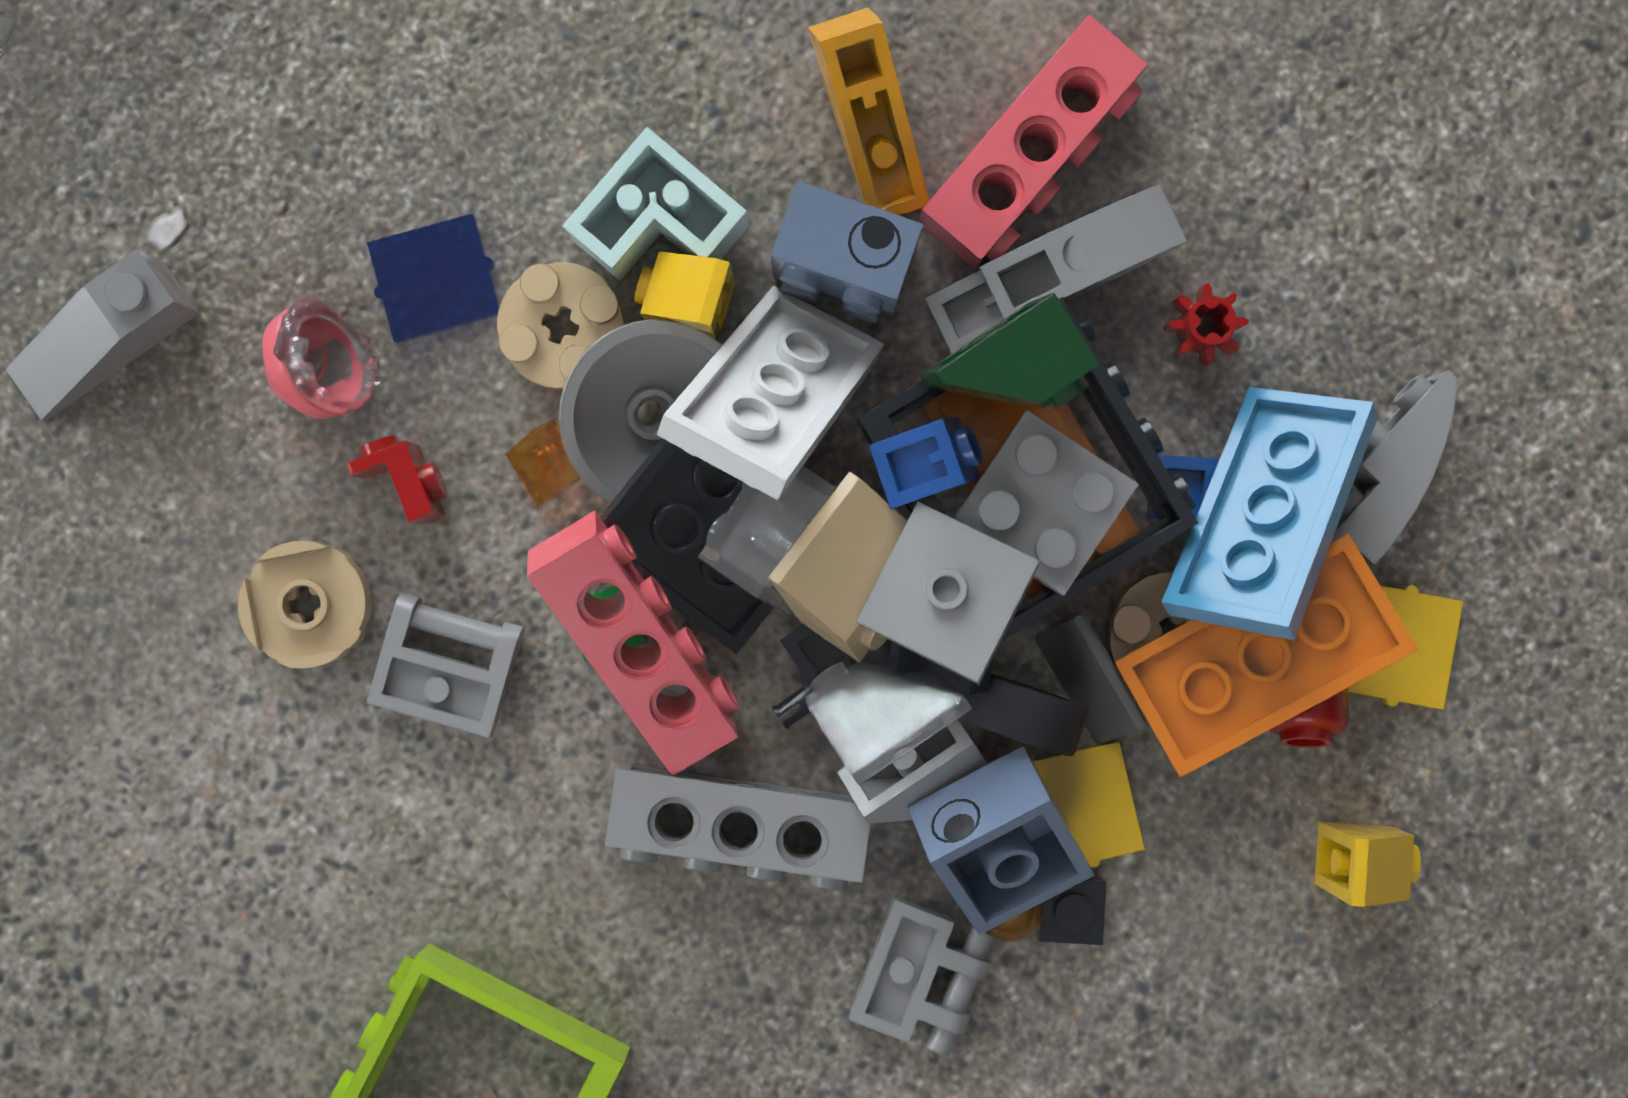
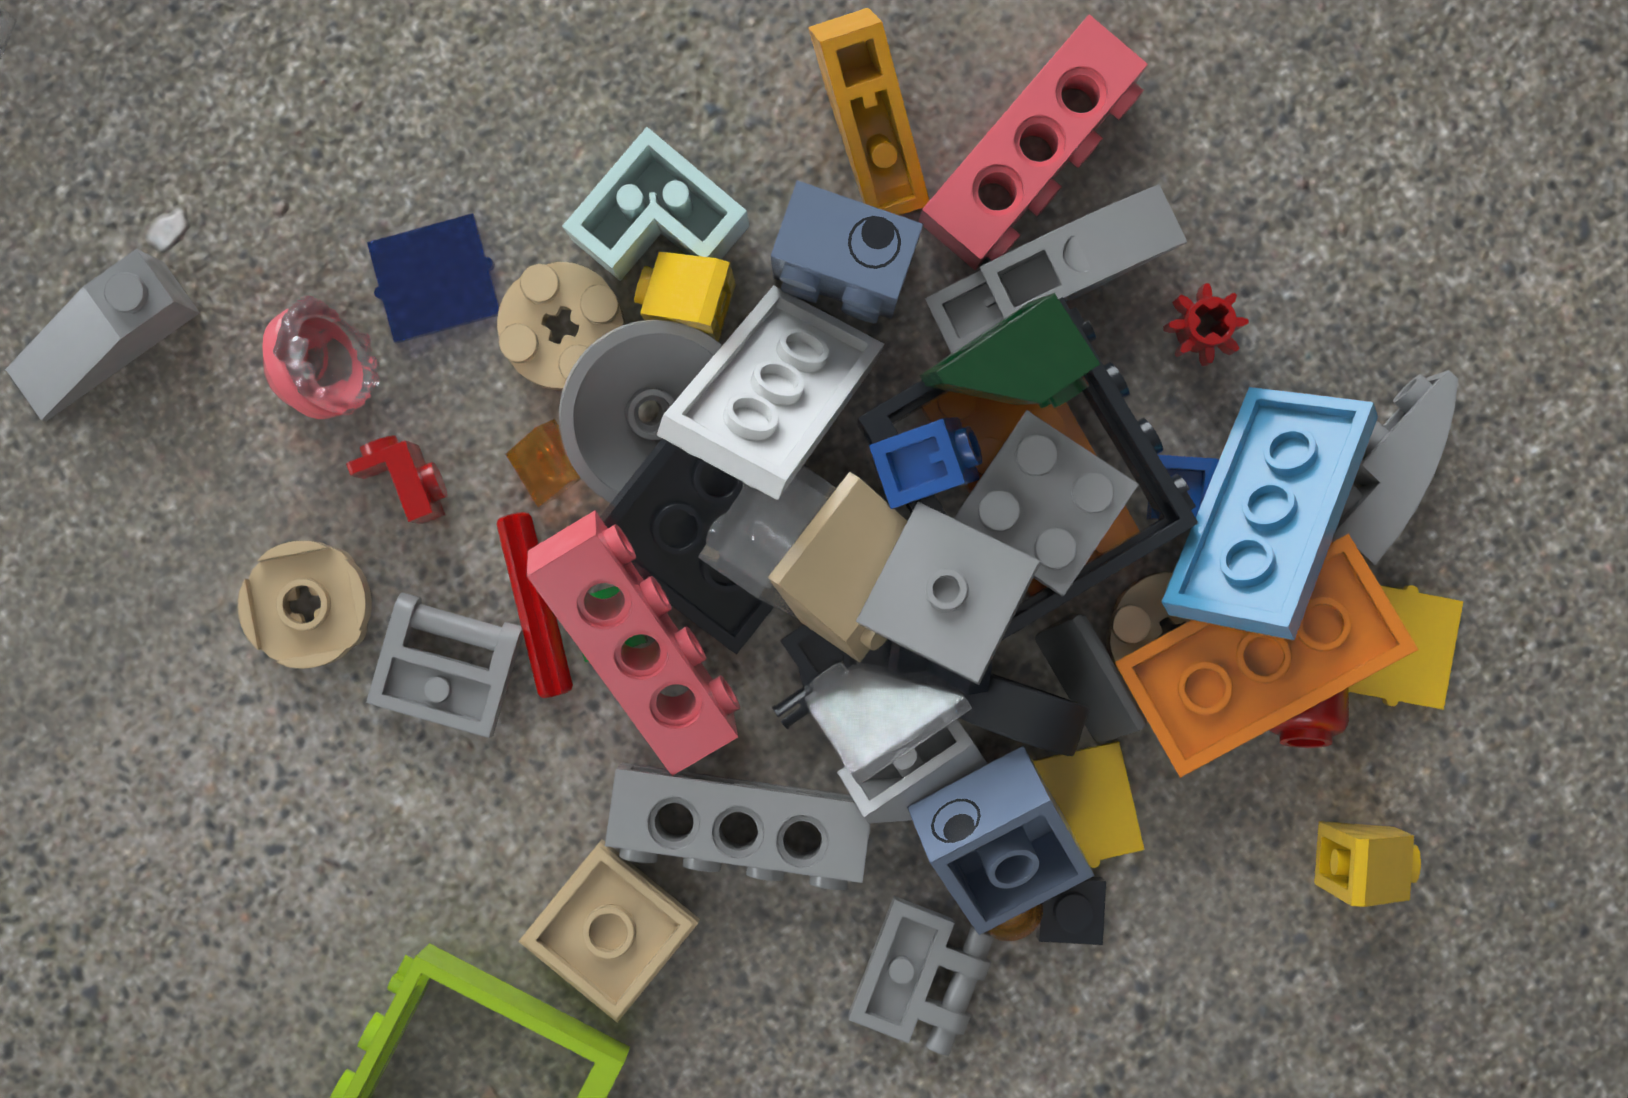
none -> red axle [496,512,573,698]
none -> tan plate [518,839,700,1023]

